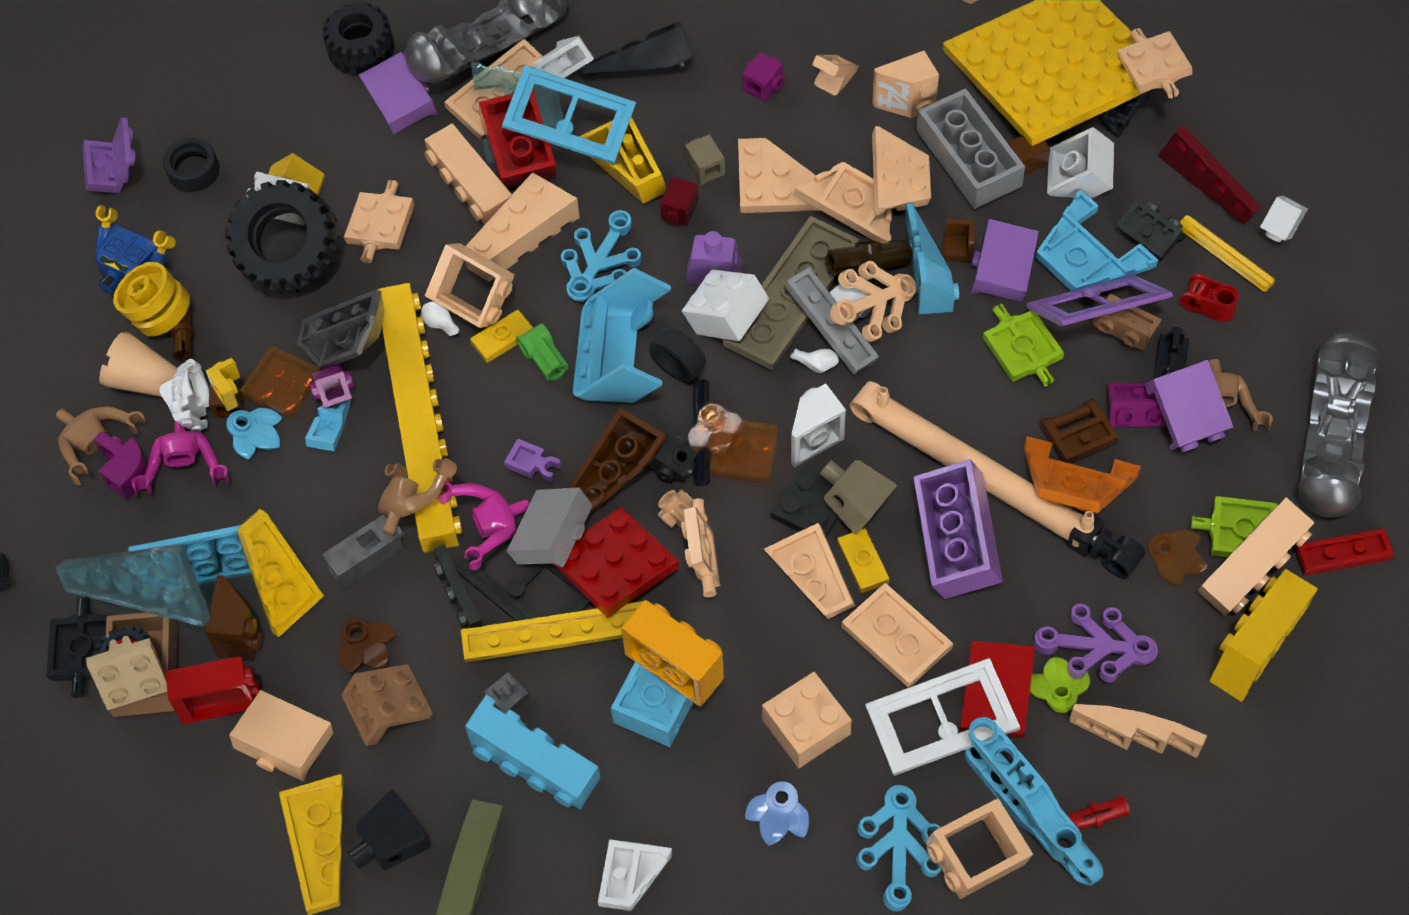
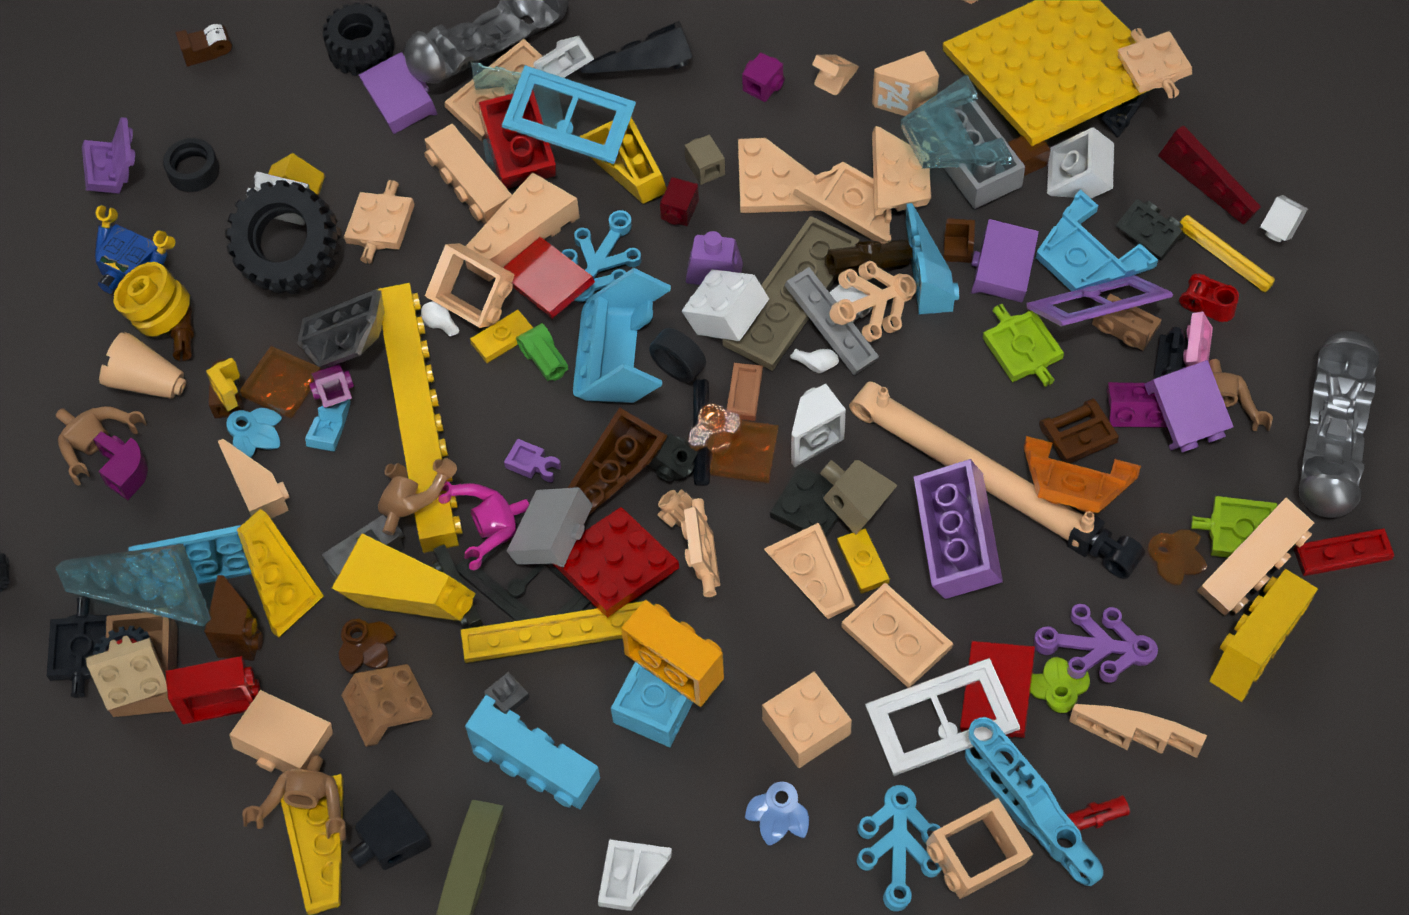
dark pink piece [131,421,231,496] -> none
white piece [159,359,209,432] -> none
none -> reddish brown leg [175,24,232,67]
none -> light nougat slope [218,439,290,518]
none -> medium nougat piece [242,756,346,841]
none -> yellow slope [332,533,476,621]
none -> tile [503,237,595,319]
none -> nougat tile [726,363,763,421]
none -> clear light blue wing [900,75,1012,169]
none -> bright pink plate [1183,312,1213,367]

